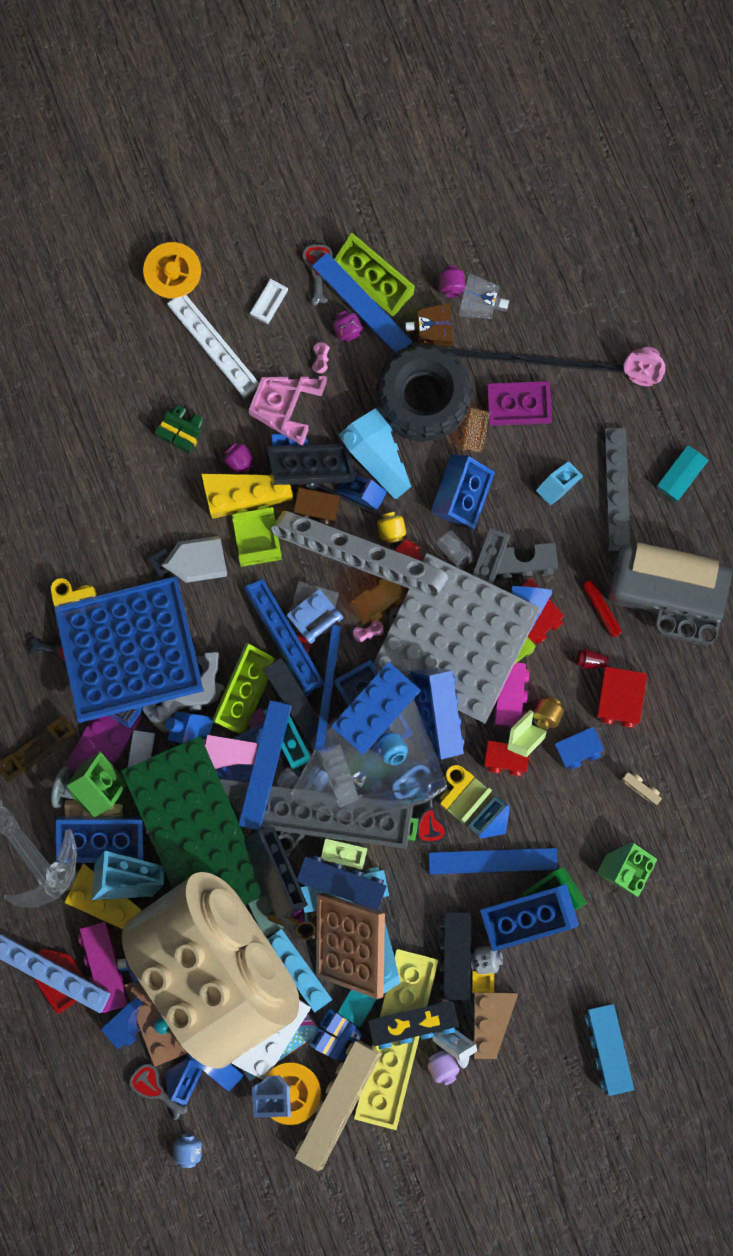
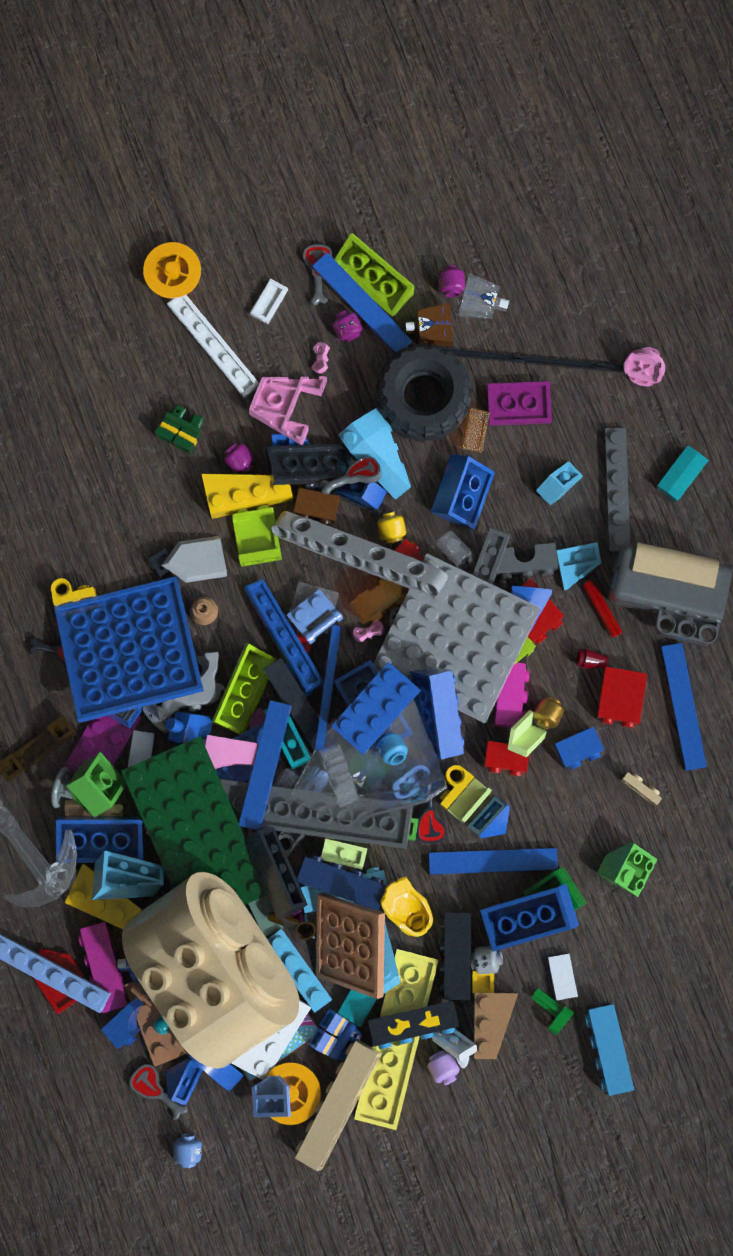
none -> medium nougat cone [189,597,218,625]
none -> dark grey piece [320,456,382,495]
none -> yellow hair [381,877,433,937]
none -> green piece [531,988,575,1036]
none -> white tile [548,954,578,1000]
none -> medium azure wing [556,542,601,590]
none -> blue tile [661,643,707,771]

